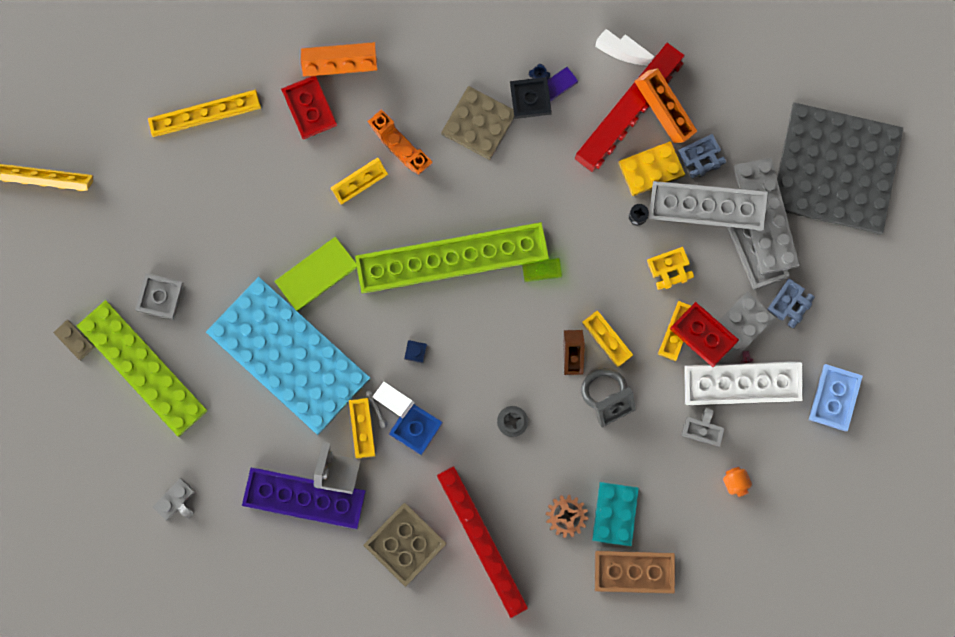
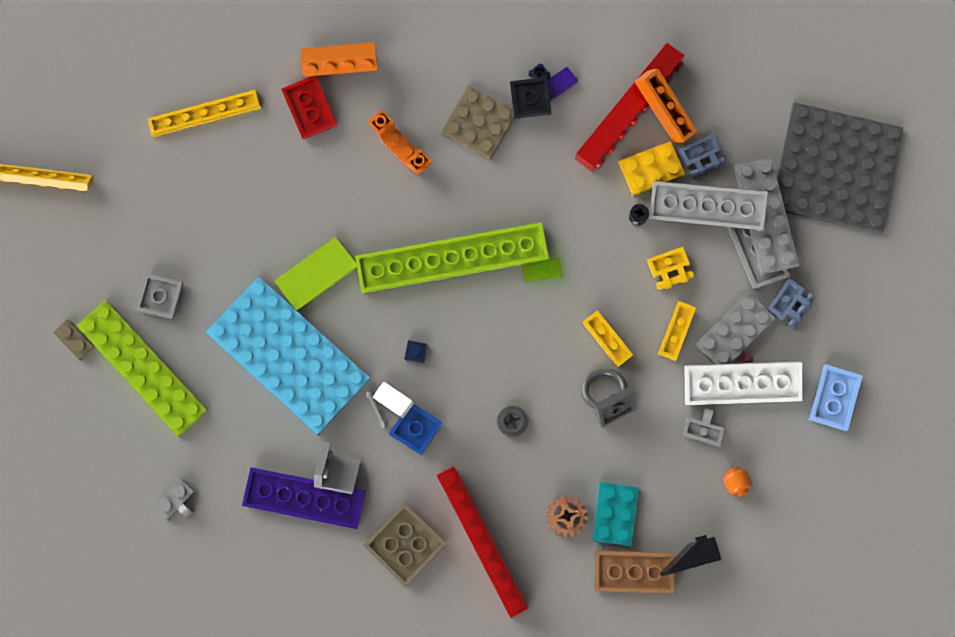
yellow plate [331,157,388,205] -> none
yellow plate [349,398,375,459] -> none
reddish brown slope [563,330,585,375] -> none
white slope [595,29,654,66] -> none
red tile [670,302,739,368] -> none
none -> black slope [660,535,722,576]

